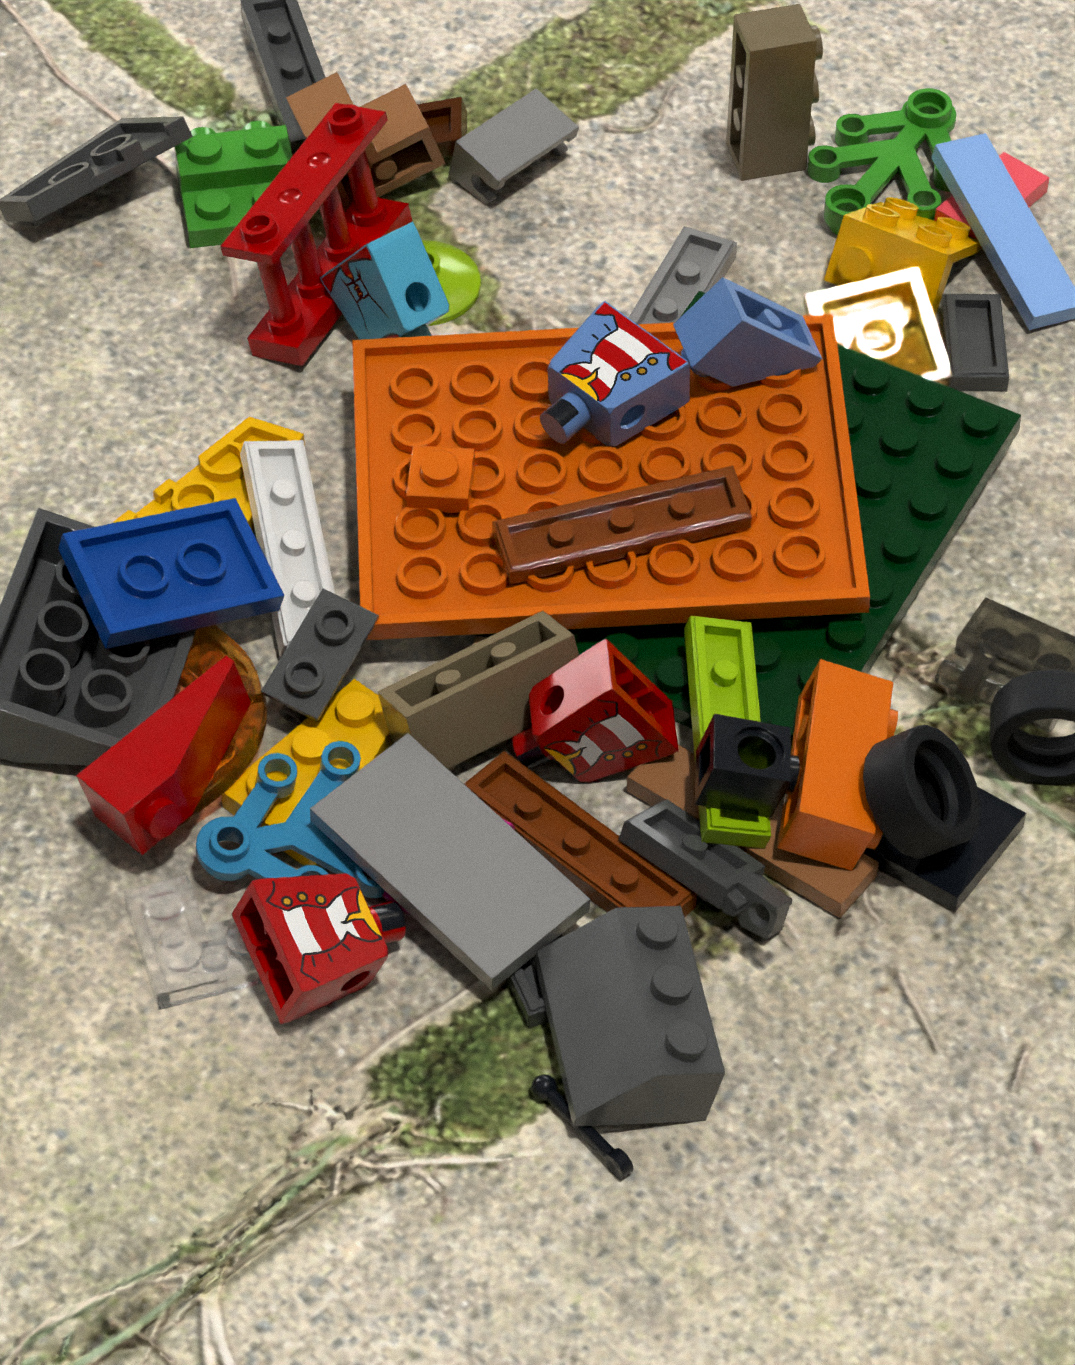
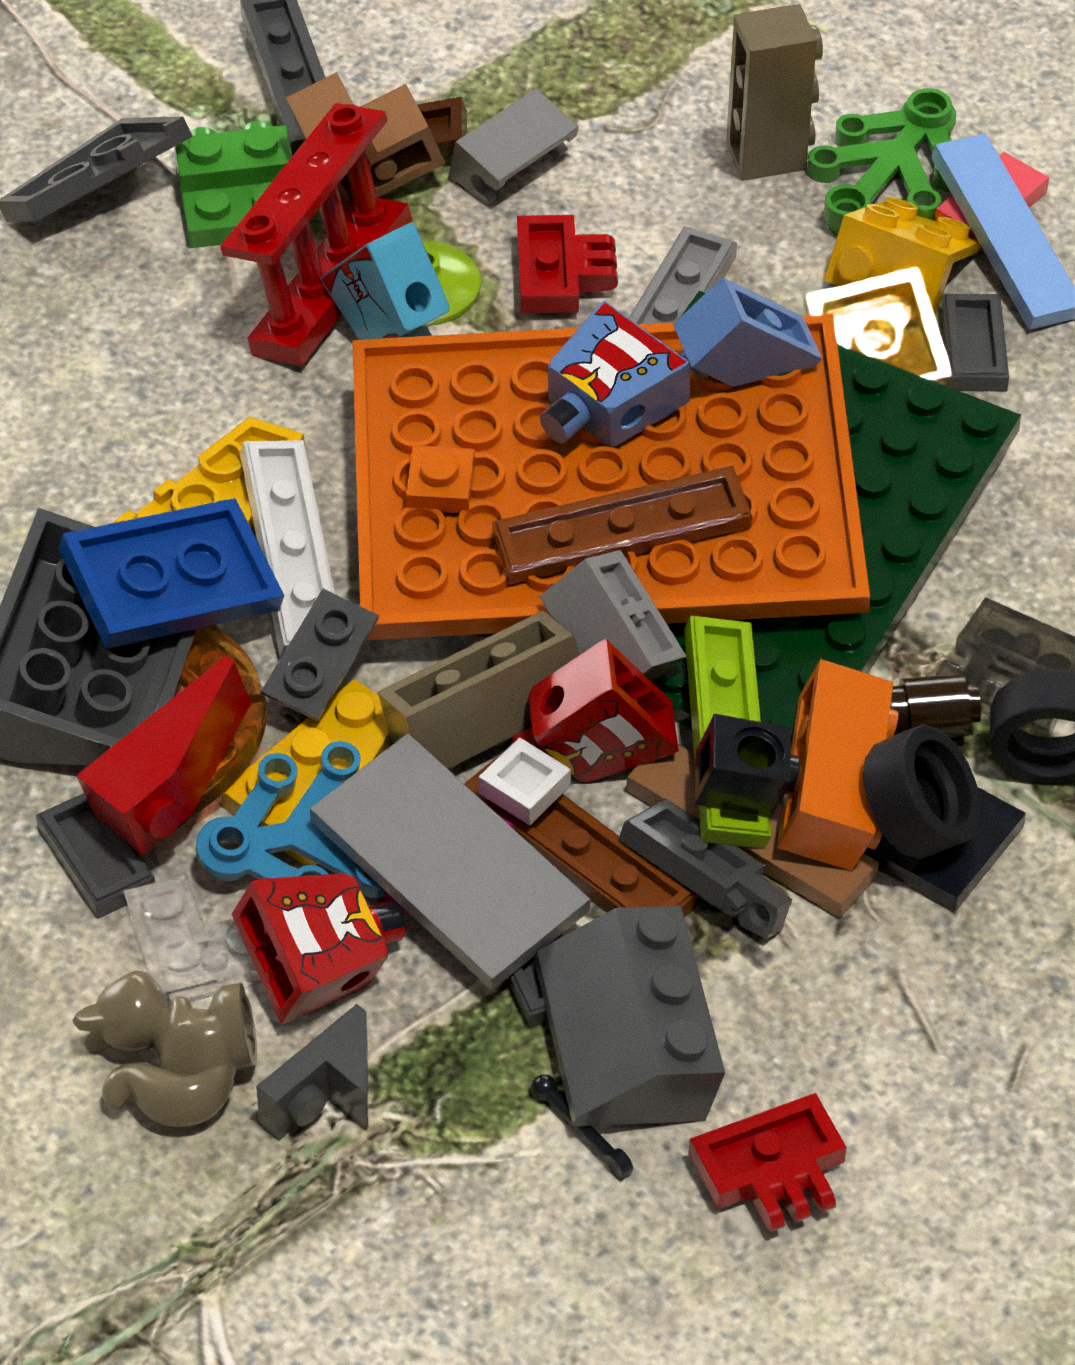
none -> dark grey tile [36,793,156,919]
none -> dark tan animal [72,970,257,1127]
none -> dark grey slope [256,1004,369,1141]
none -> white plate [478,737,571,826]
none -> red hinge [517,215,618,313]
none -> light grey hinge [539,550,687,682]
none -> red hinge [688,1093,847,1232]
none -> dark brown brick [890,673,981,738]

